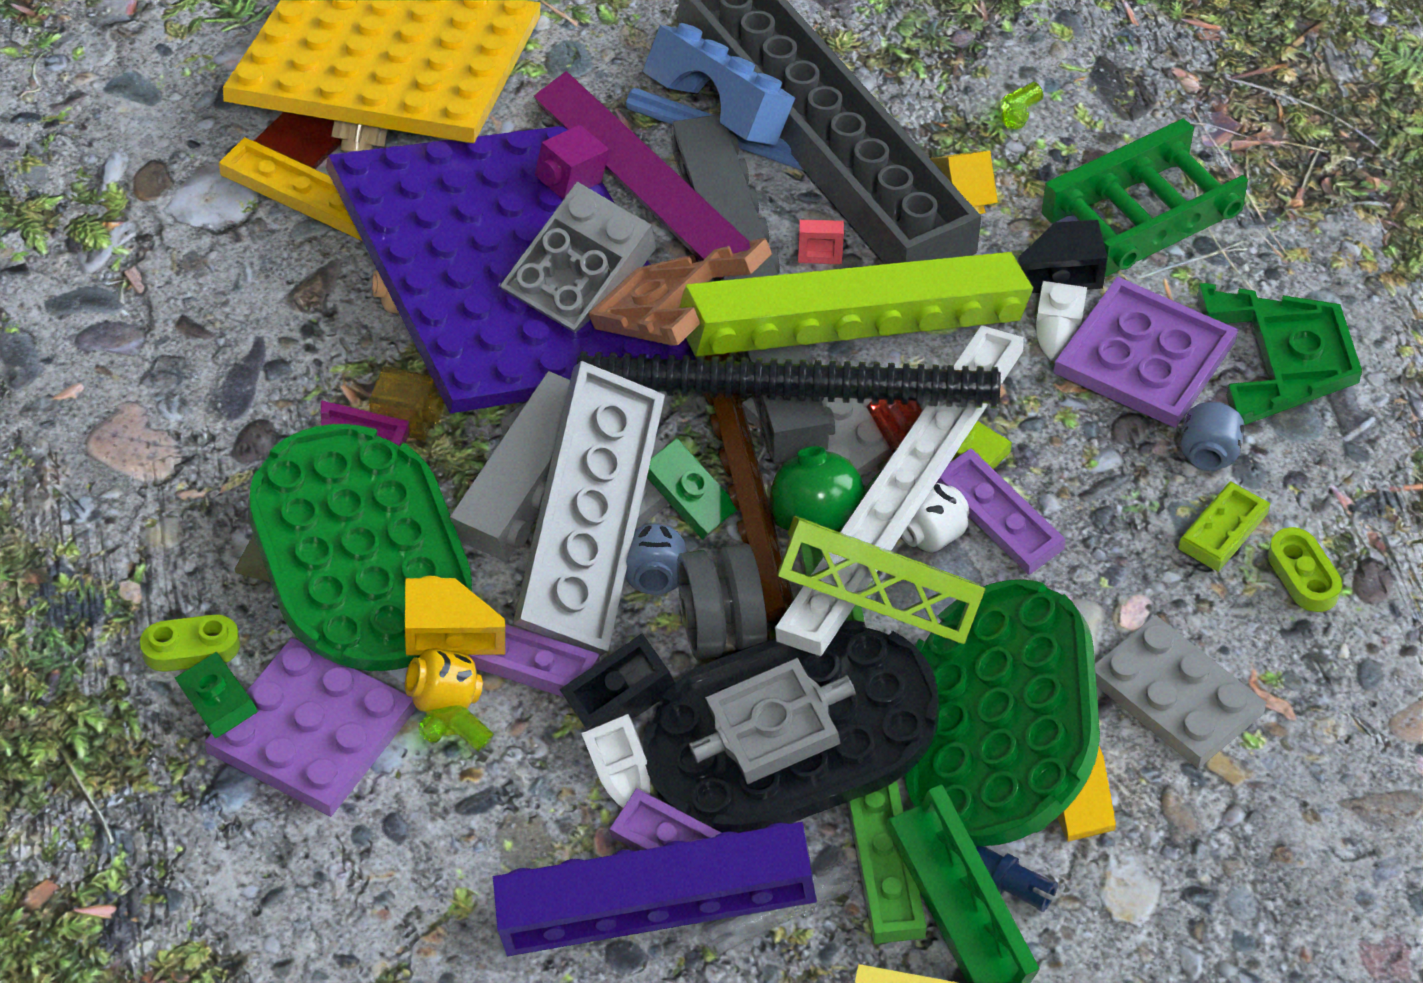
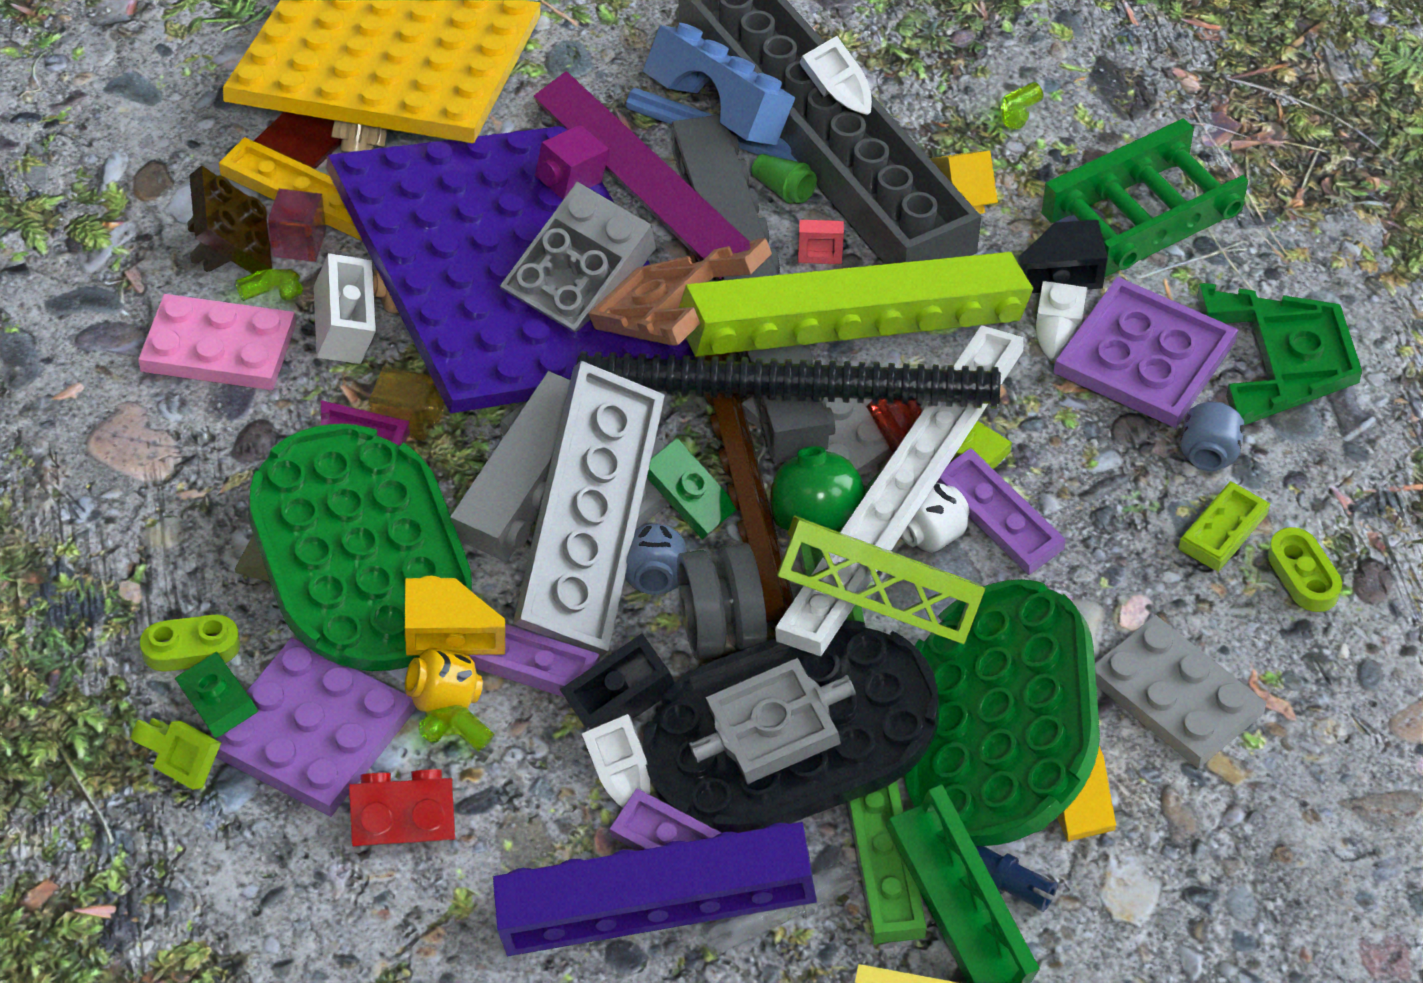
none -> lime plate [130,718,221,790]
none -> bright pink plate [138,294,296,390]
none -> dark brown plate [187,165,272,279]
none -> clear neon green arm [235,269,303,301]
none -> clear pink brick [268,188,326,262]
none -> white brick [314,253,376,364]
none -> red bracket [349,769,456,847]
none -> bright green cone [752,154,817,204]
none -> white plate [800,36,872,115]

